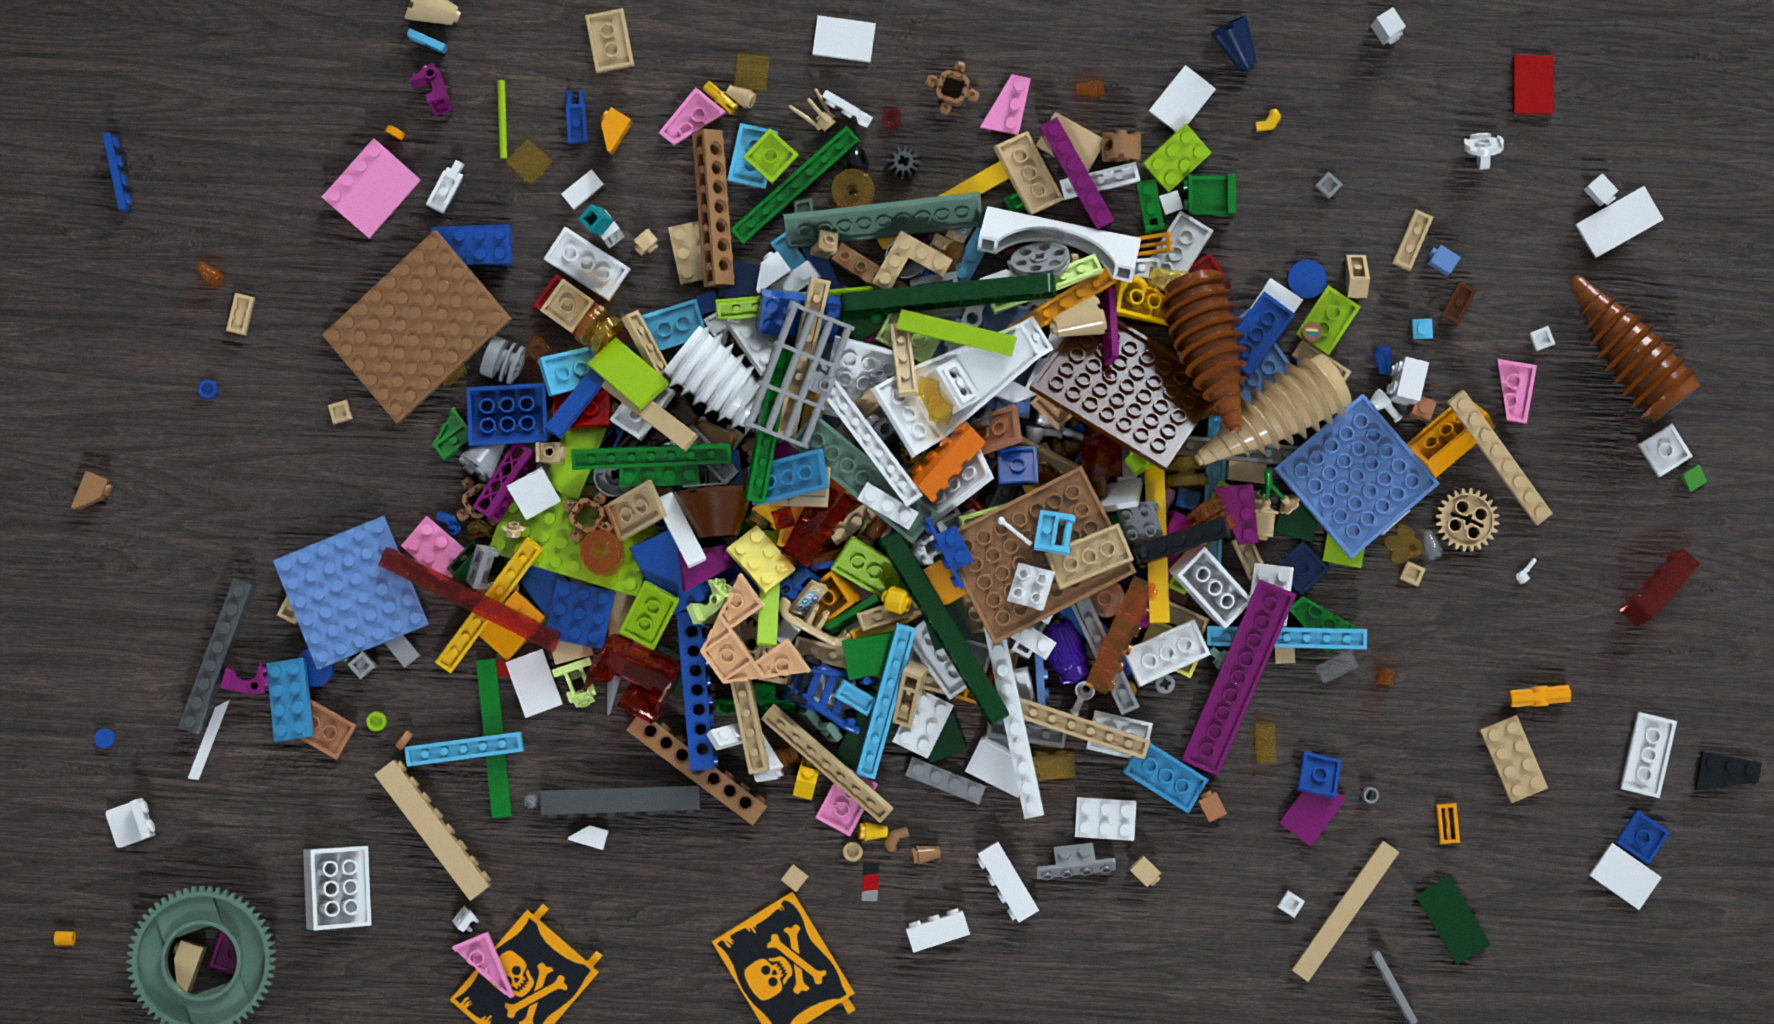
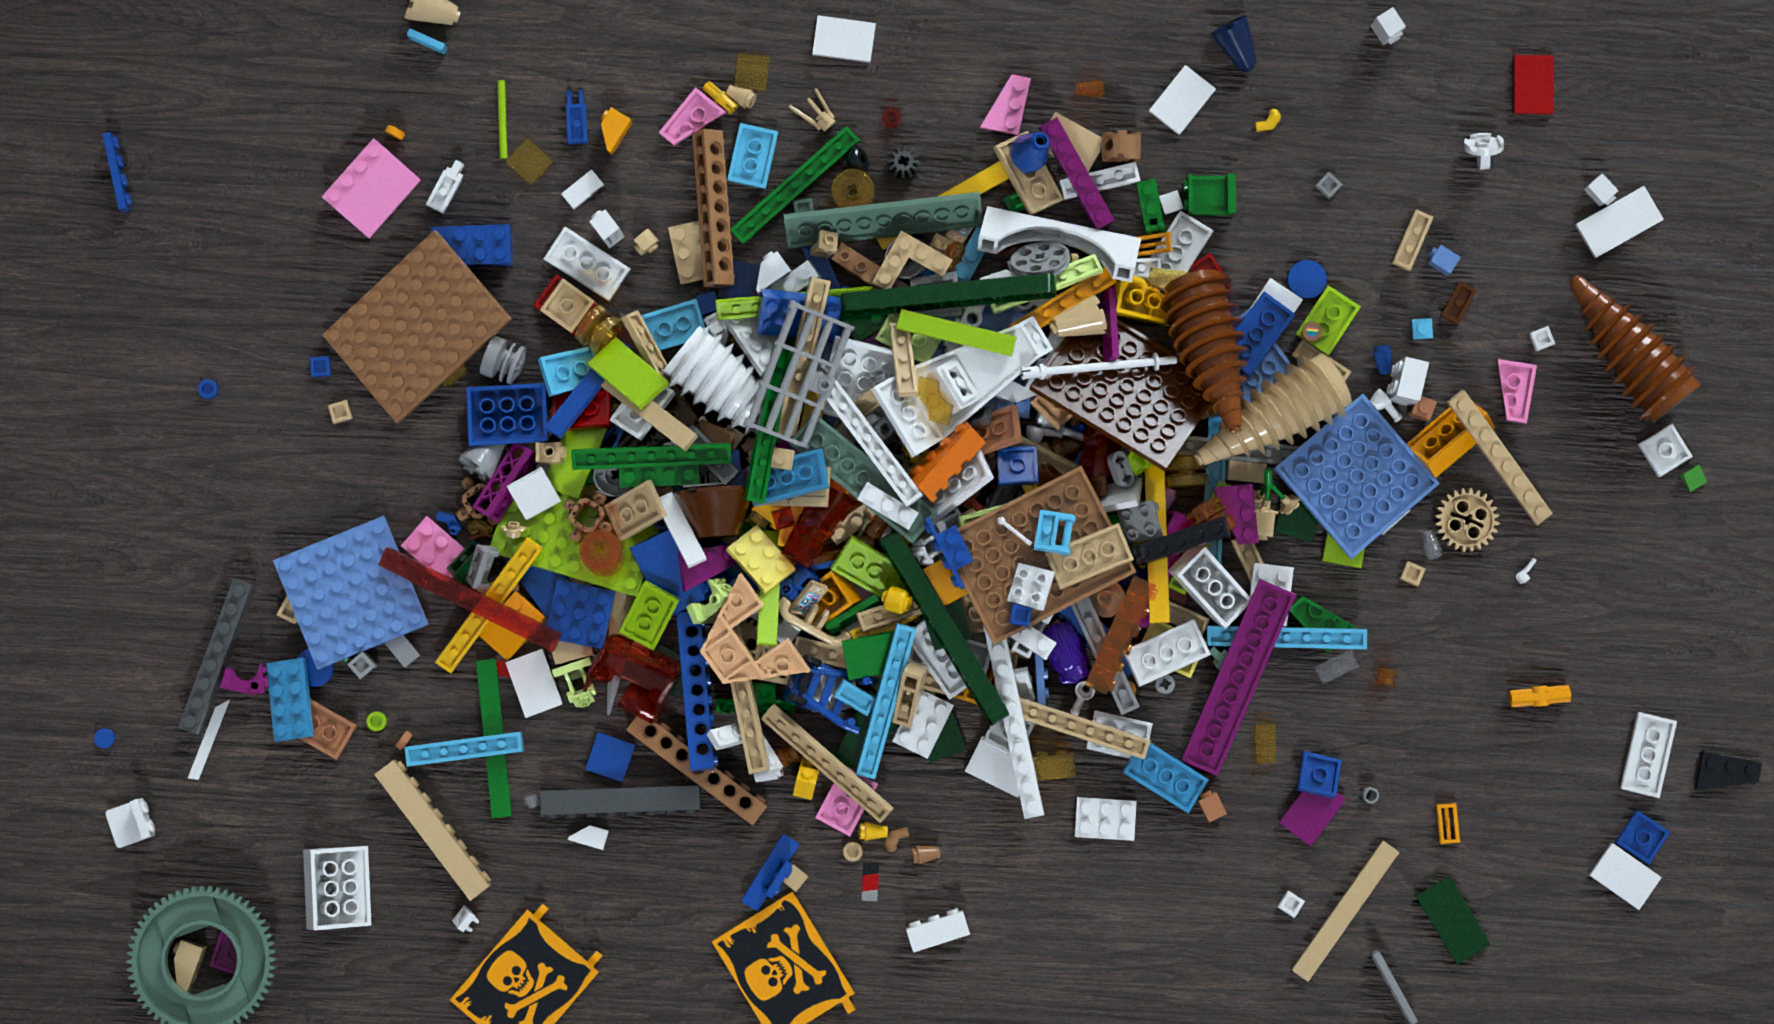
light orange hinge [54,931,76,946] -> none
medium nougat slope [71,471,113,510] -> none
clear orange cone [195,261,225,288] -> none
tan plate [226,293,255,336] -> none
magenta tile [409,63,453,116] -> none
green wing [432,407,469,461] -> none
bright pink wing [452,932,515,998] -> none
clear orange animal [524,336,553,363] -> none
teal brick [578,204,614,236] -> none
tan tile [585,8,635,73] -> none
lime plate [743,128,799,184] -> none
medium azure tile [770,232,806,272] -> none
sand green plate [797,707,843,742] -> none
white hinge [822,90,873,128] -> none
light grey plate [905,757,986,805] -> none
medium nougat piece [925,61,980,116] -> none
white brick [976,841,1039,922] -> none
light grey tile [986,720,1066,749] -> none
light grey bracket [1036,843,1116,880] -> none
tan brick [1129,855,1161,887] -> none
lime plate [1142,123,1212,192] -> none
blue panel [1174,487,1201,512] -> none
tan tile [1274,647,1295,664] -> none
dark blue tile [1277,540,1330,596] -> none
tan slope [1346,255,1370,298] -> none
clear yellow plate [1384,524,1423,564] -> none
tan plate [1479,715,1548,803] -> none
clear red wedge [1619,548,1700,626] -> none
none -> blue tile [310,356,332,378]
none -> blue tile [585,732,636,782]
none -> blue bracket [741,834,799,911]
none -> tan plate [770,447,795,471]
none -> blue cone [1009,132,1049,173]
none -> blue tile [1009,604,1032,627]
none -> white bar [1020,353,1177,380]
none -> light grey beam [1107,451,1134,488]

